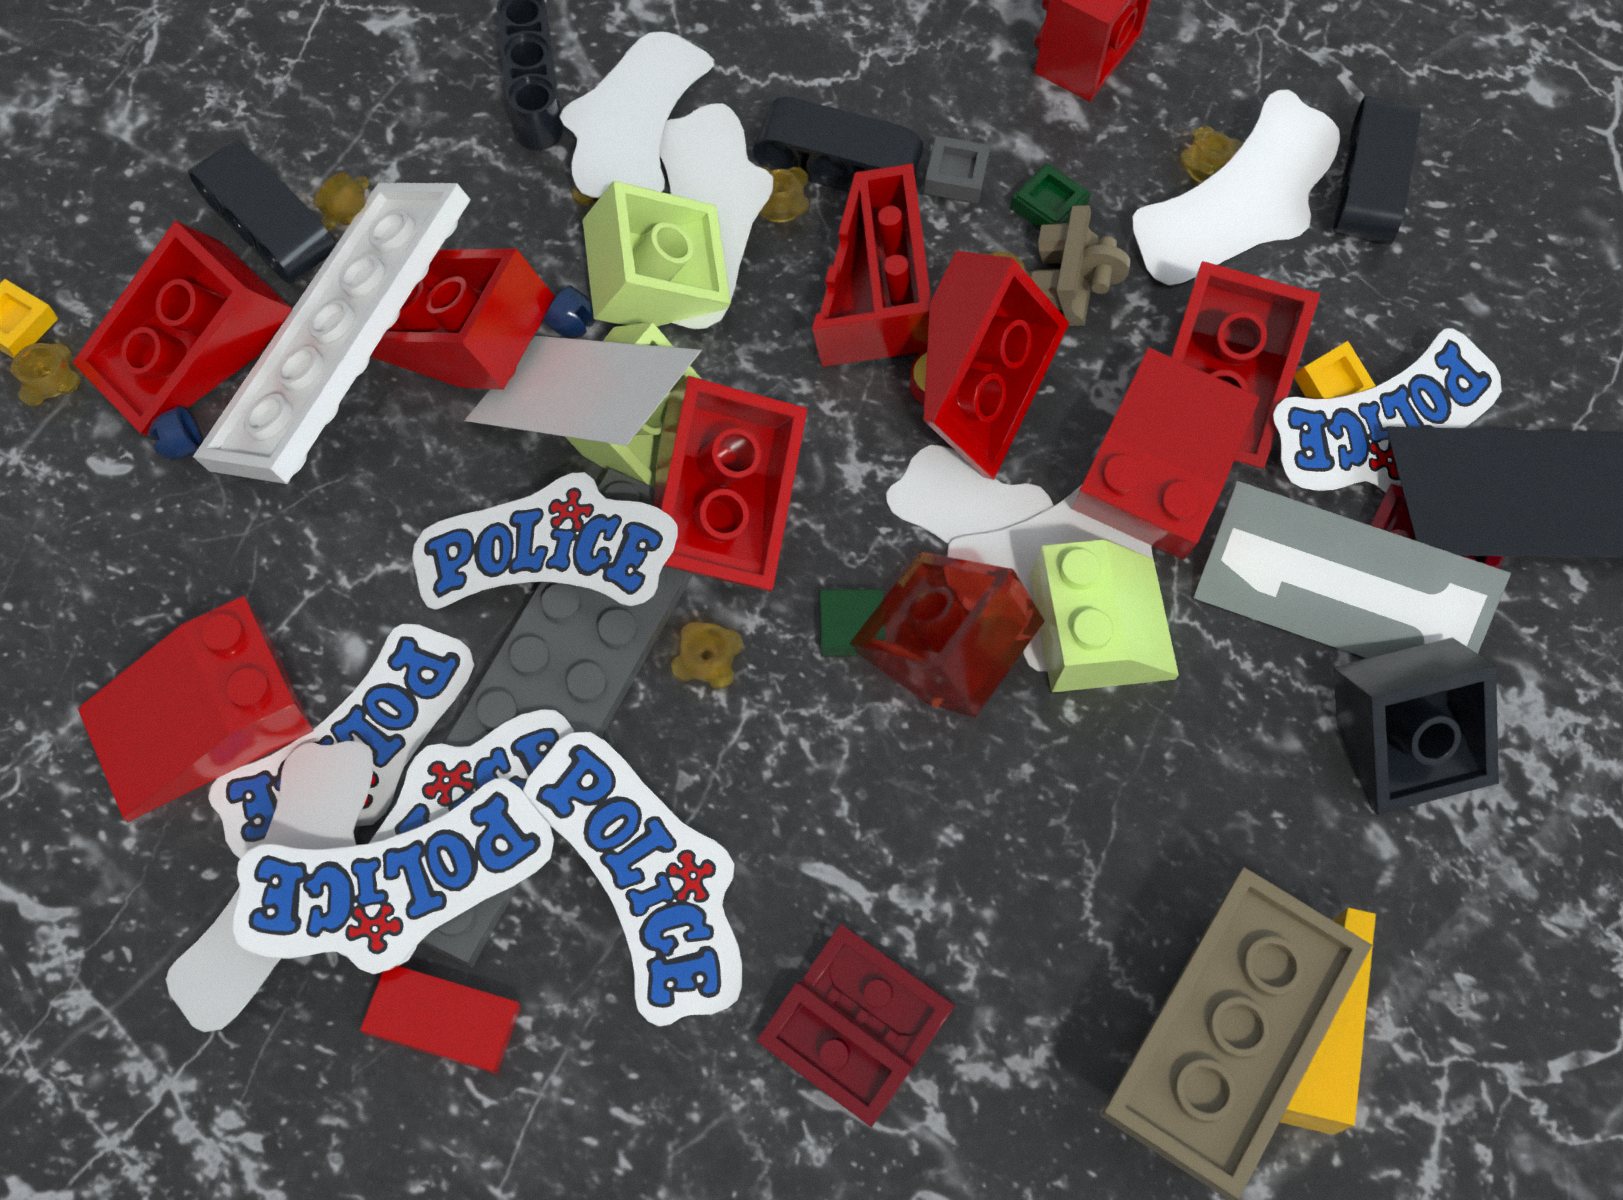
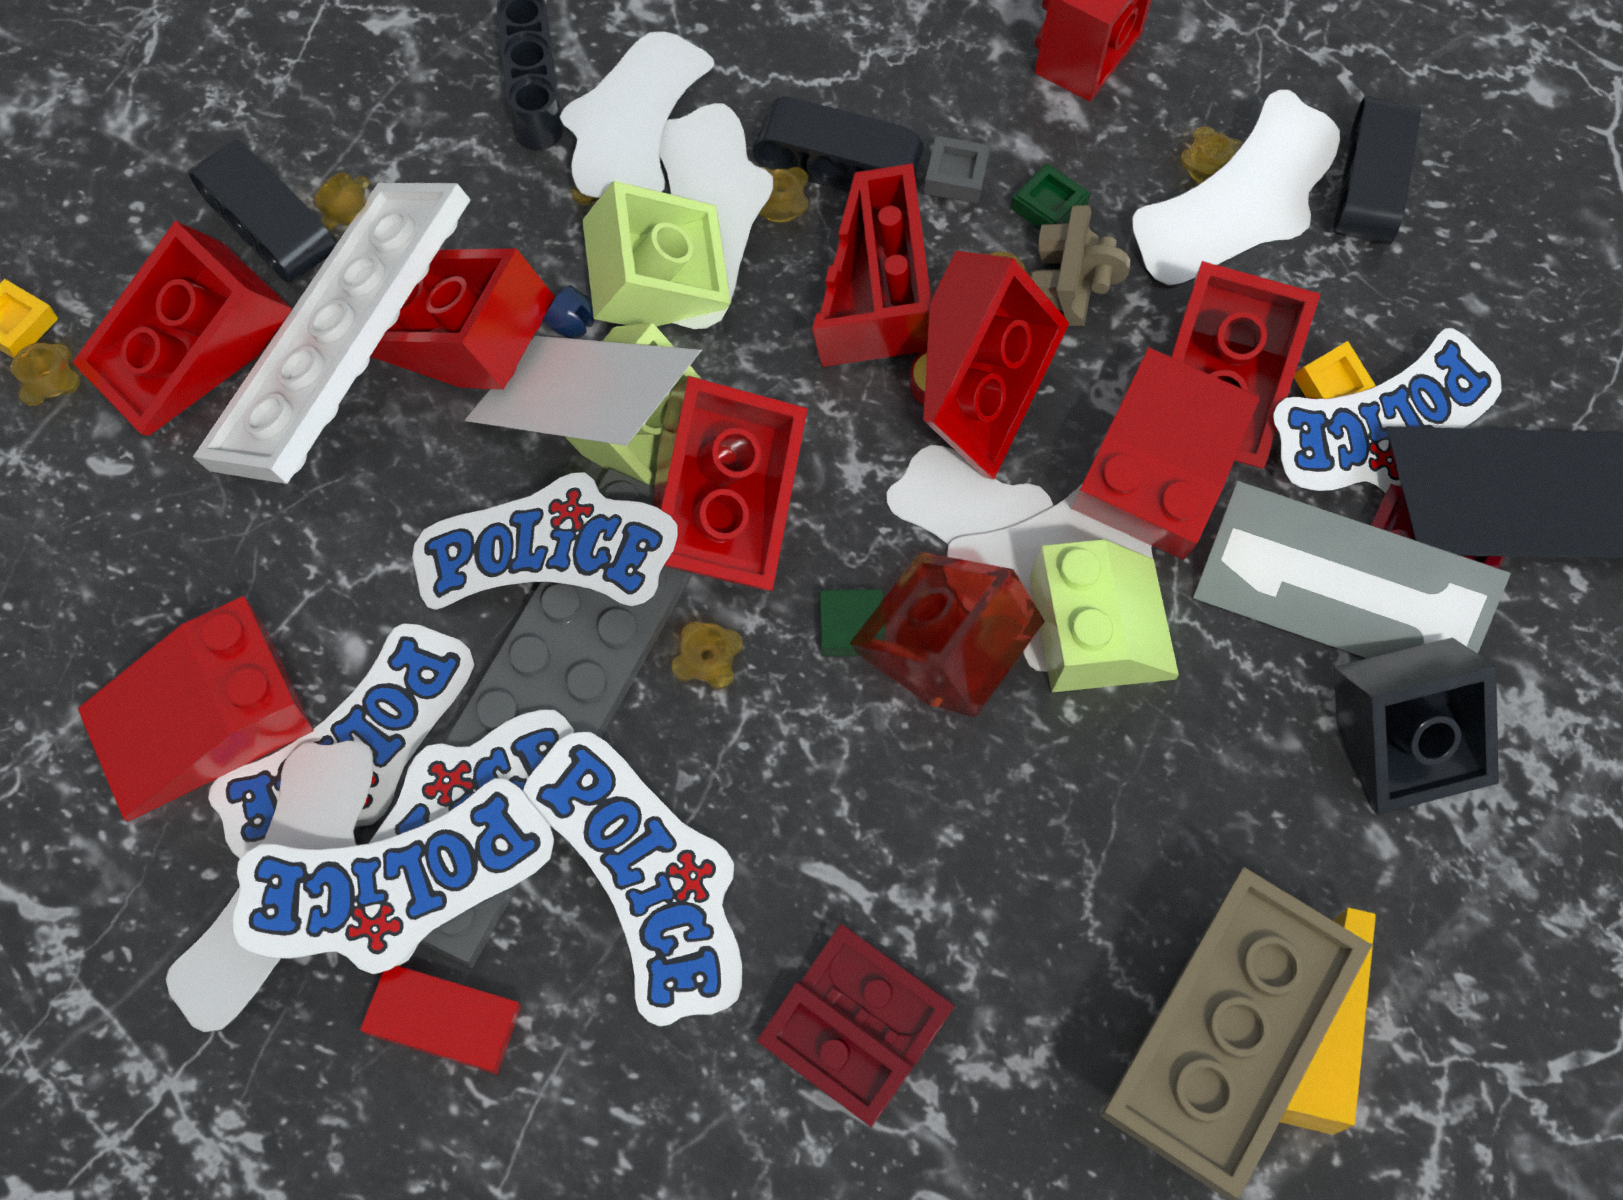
dark blue hinge [148,406,203,460] -> none

